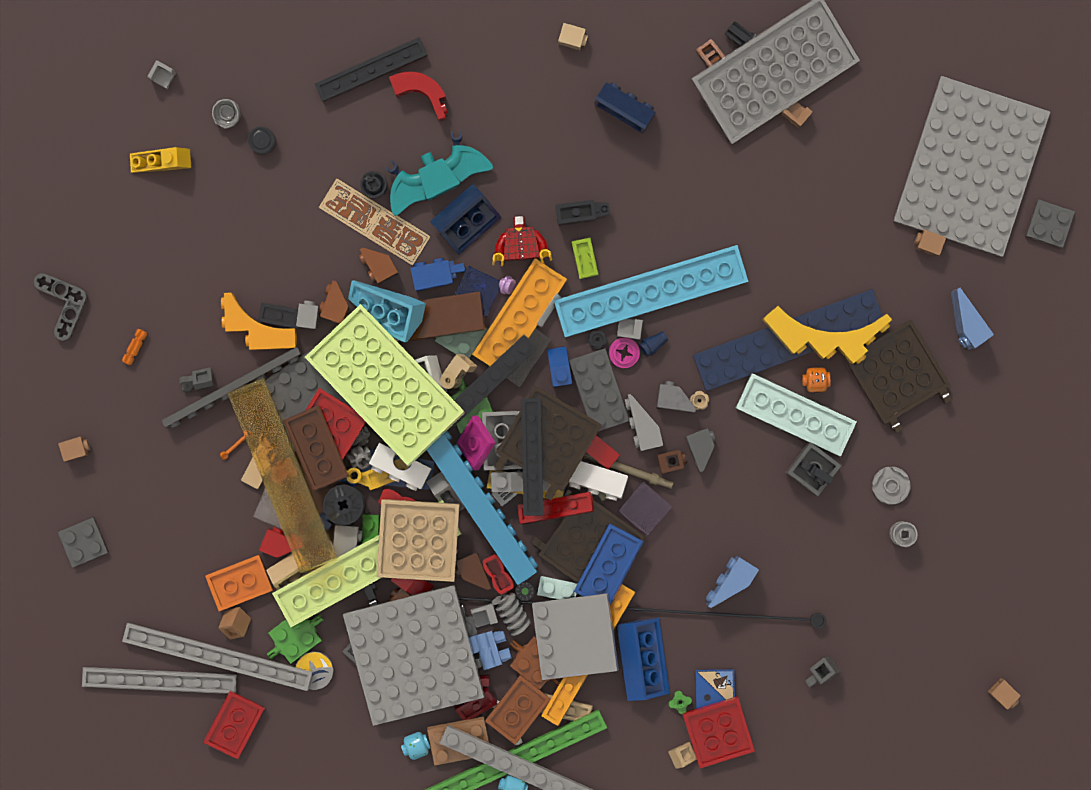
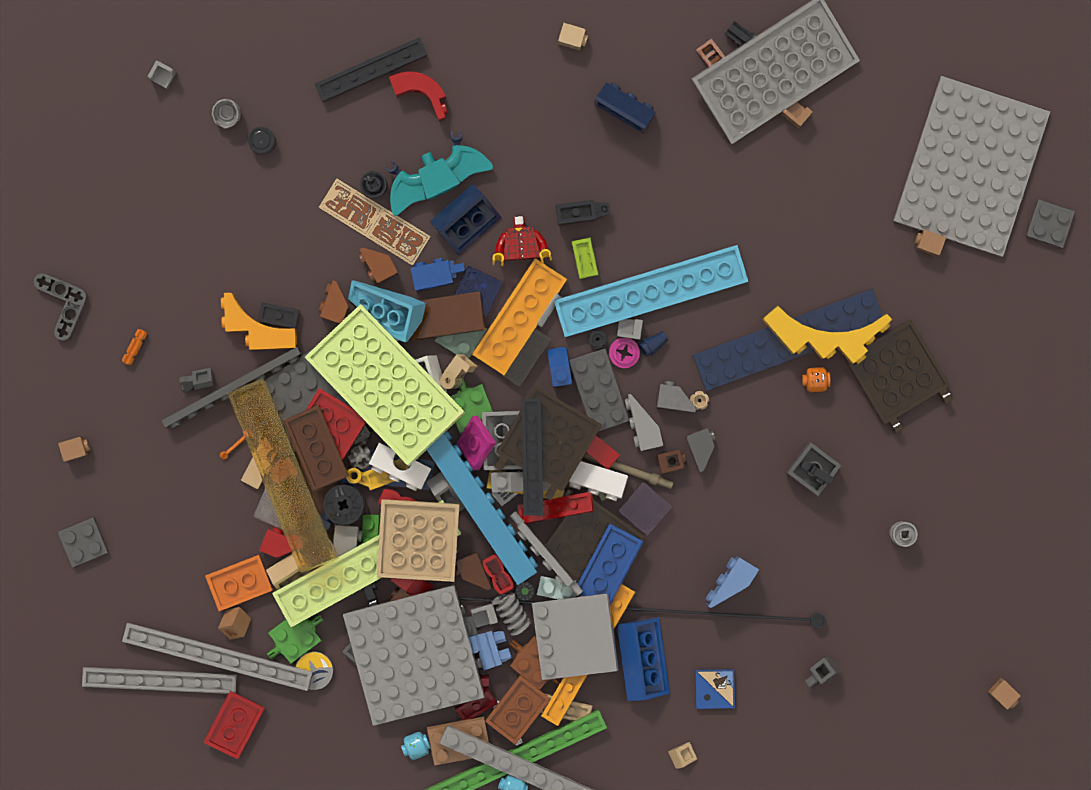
yellow slope [130,147,191,173] -> none
light grey brick [296,301,319,330] -> none
black plate [452,335,537,427] -> none
lavender plate [499,275,516,294] -> none
bright green plate [669,691,692,714] -> none
red plate [683,696,755,768] -> none
light aqua plate [736,373,857,456] -> none
light grey tile [872,467,910,504] -> none
medium blue slope [951,288,994,350] -> none
none -> light grey plate [510,511,583,596]

